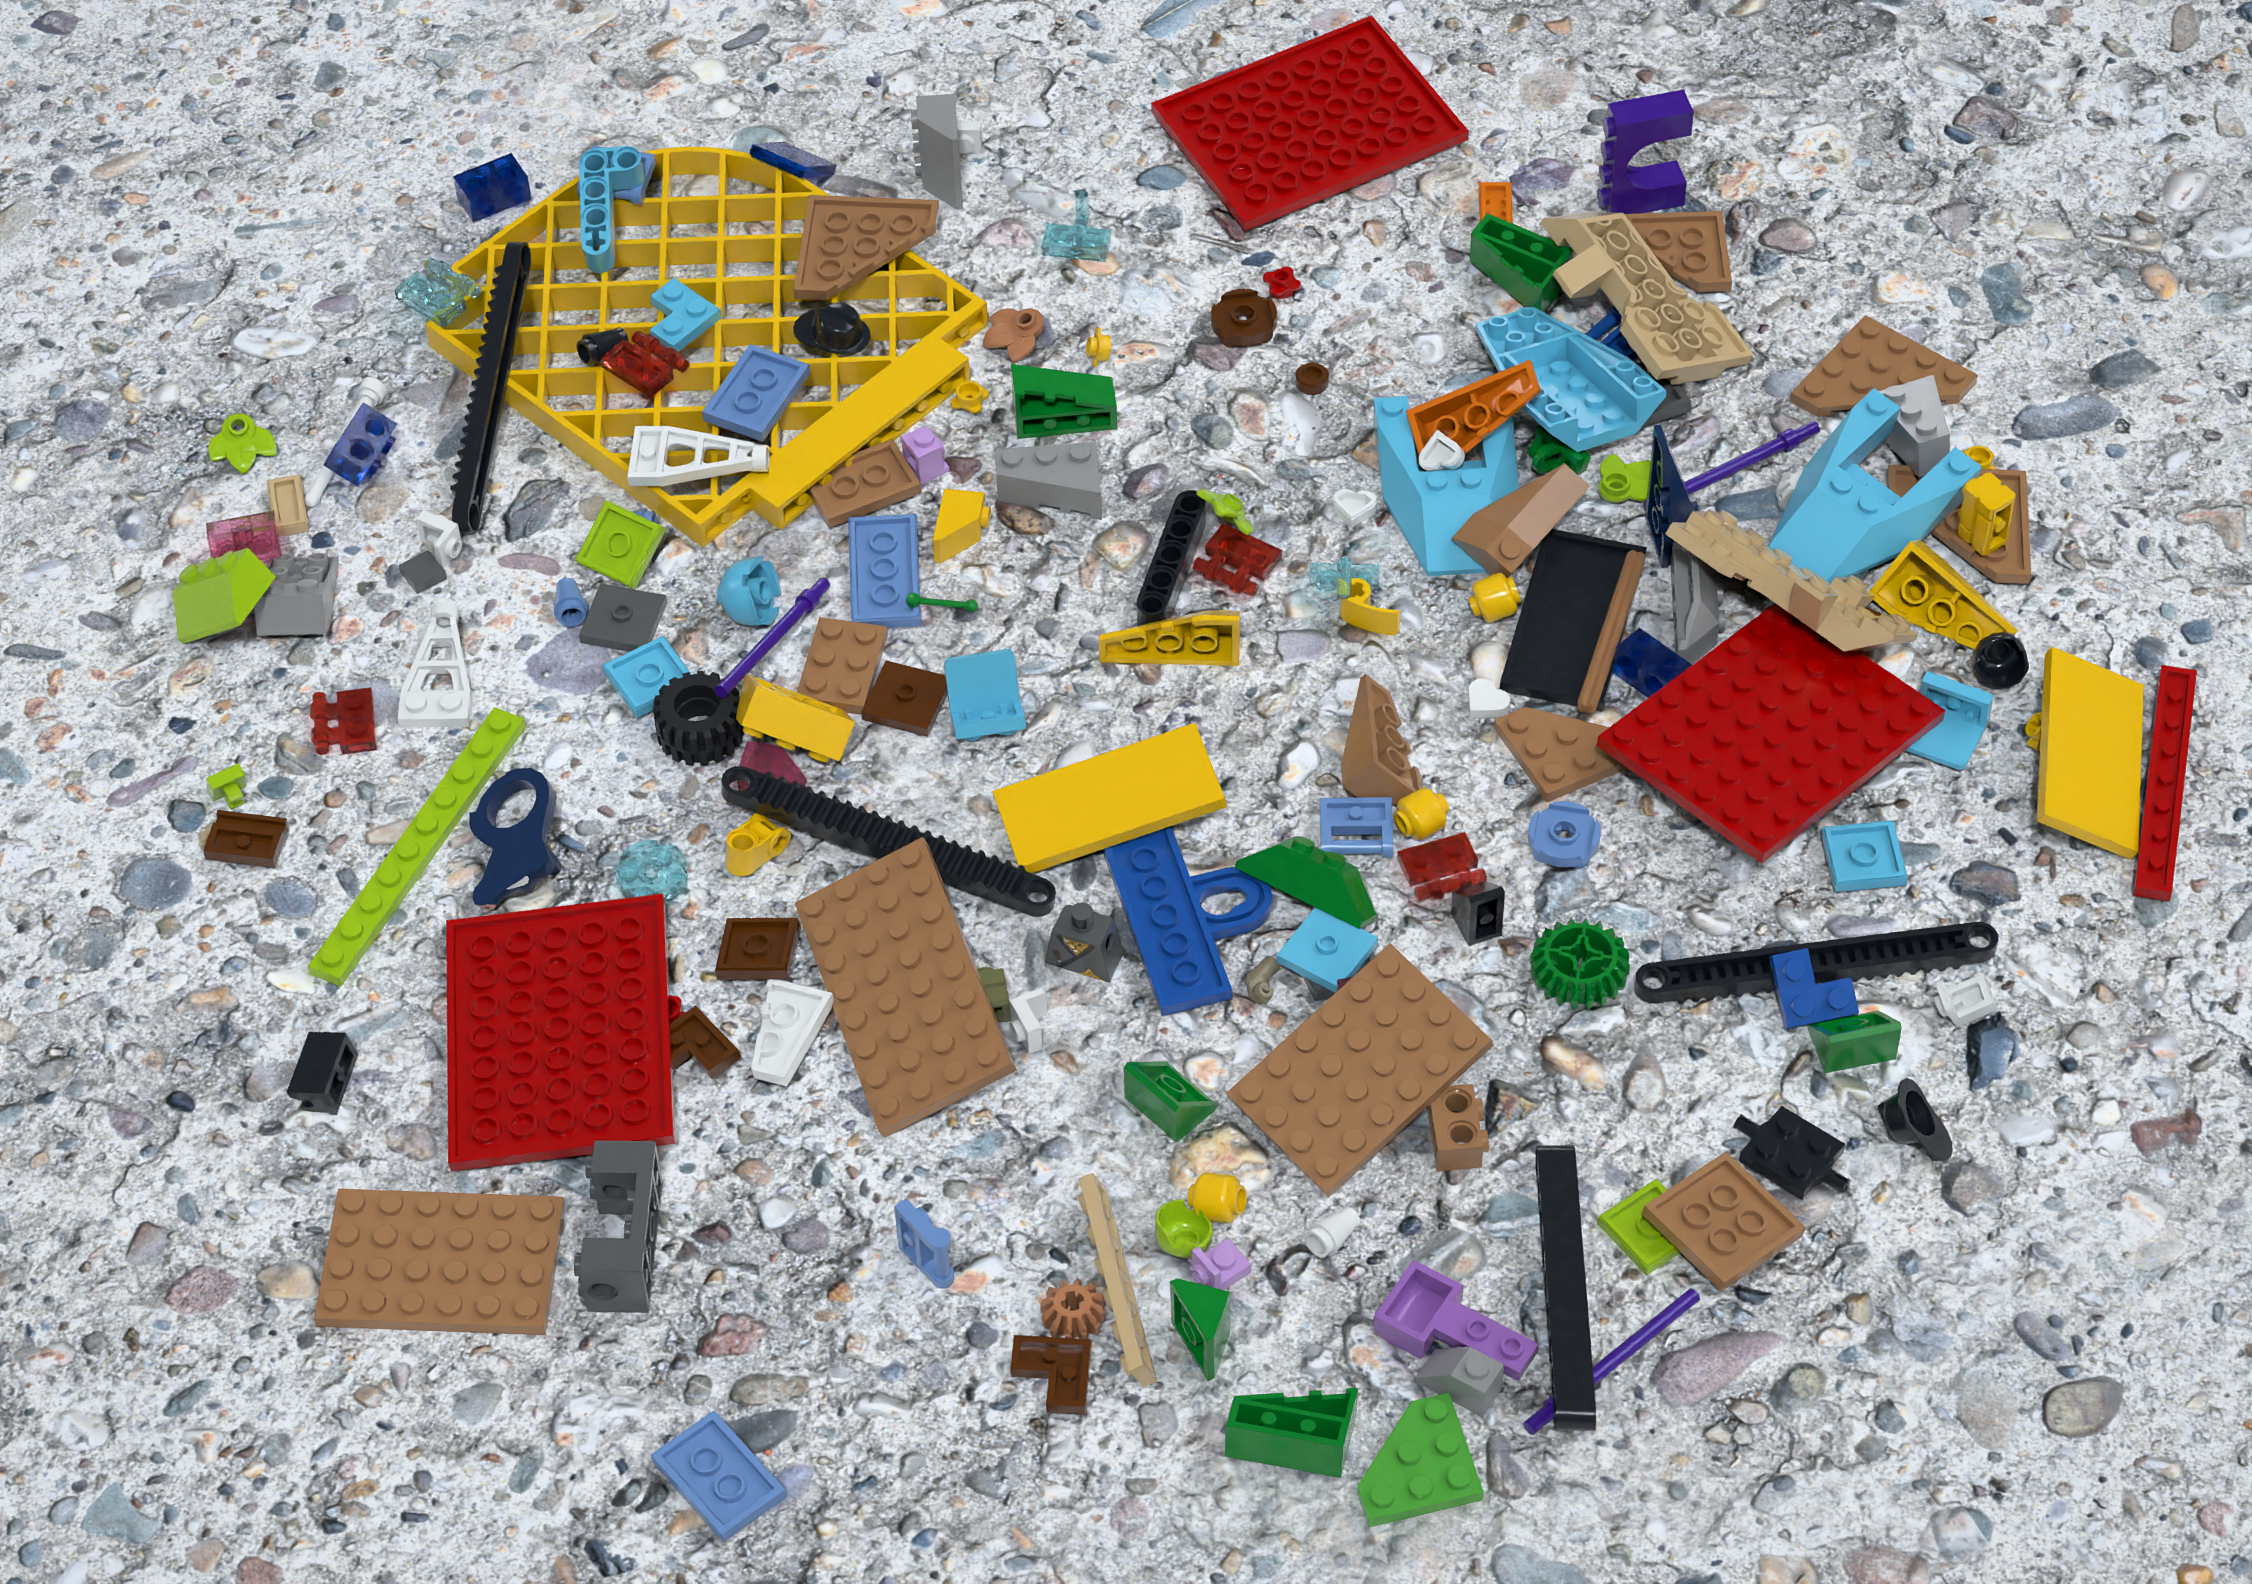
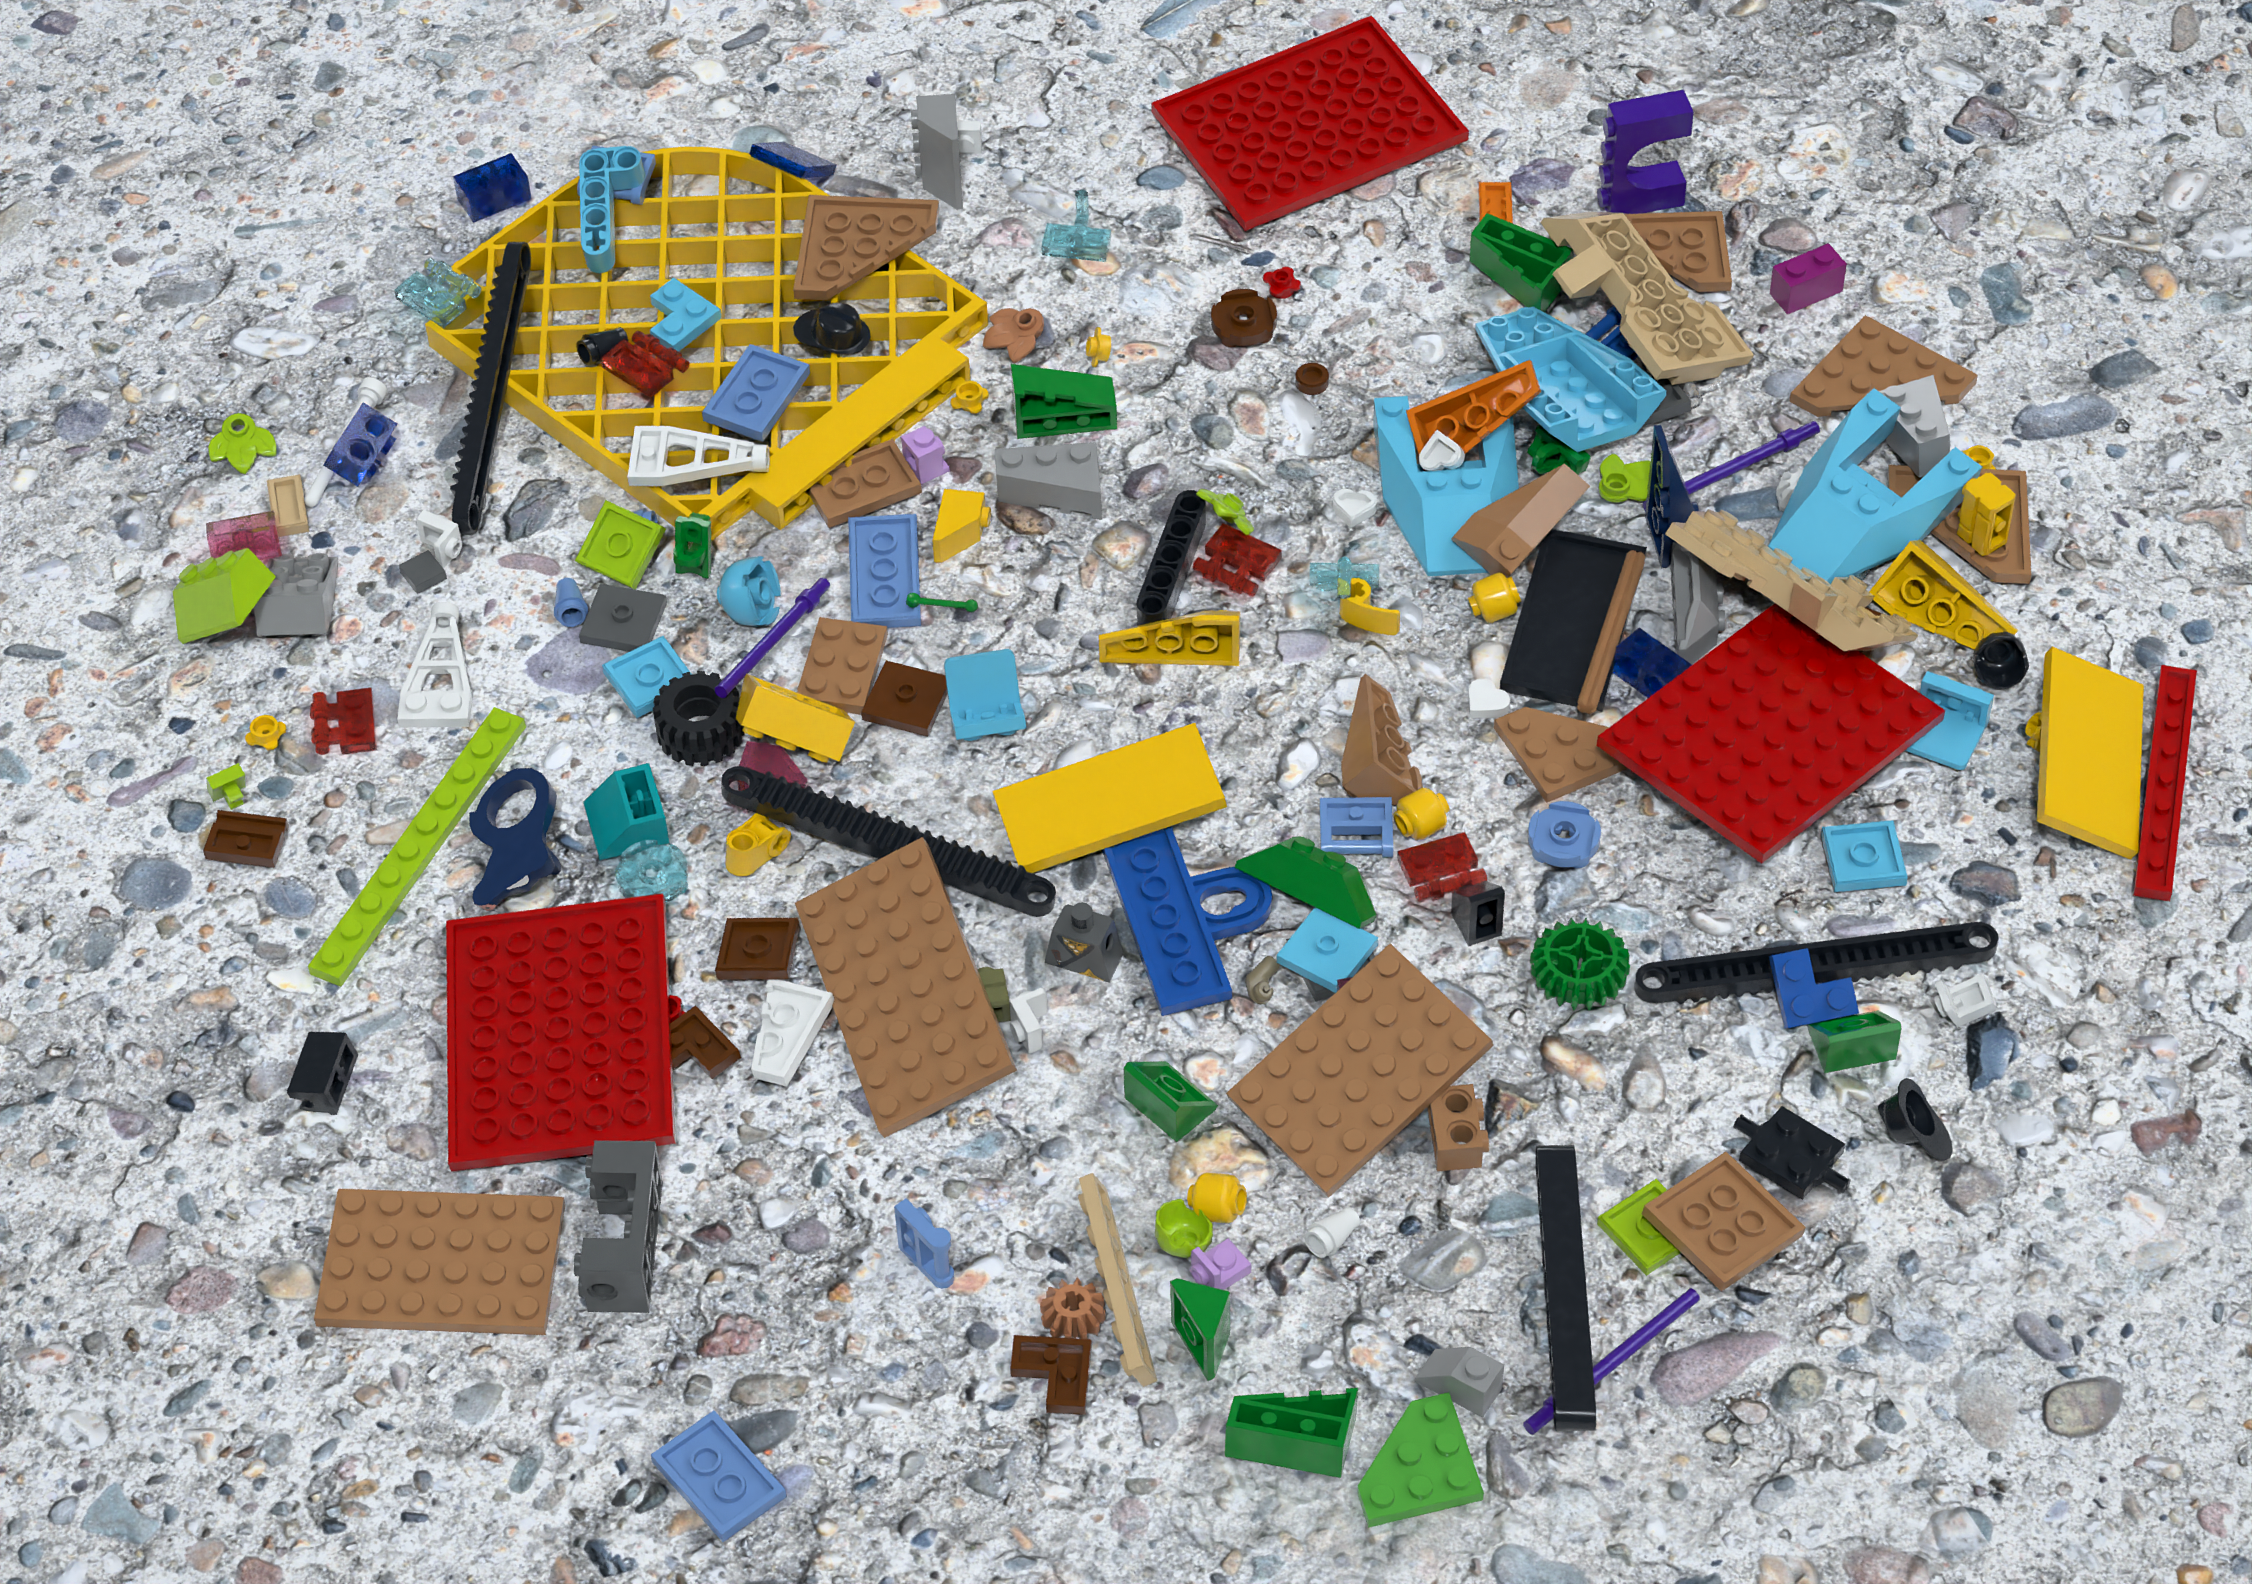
medium lavender plate [1373,1260,1539,1381] -> none
none -> yellow plate [245,715,287,750]
none -> teal slope [583,763,670,860]
none -> green hips [673,513,711,579]
none -> magenta brick [1769,243,1847,315]

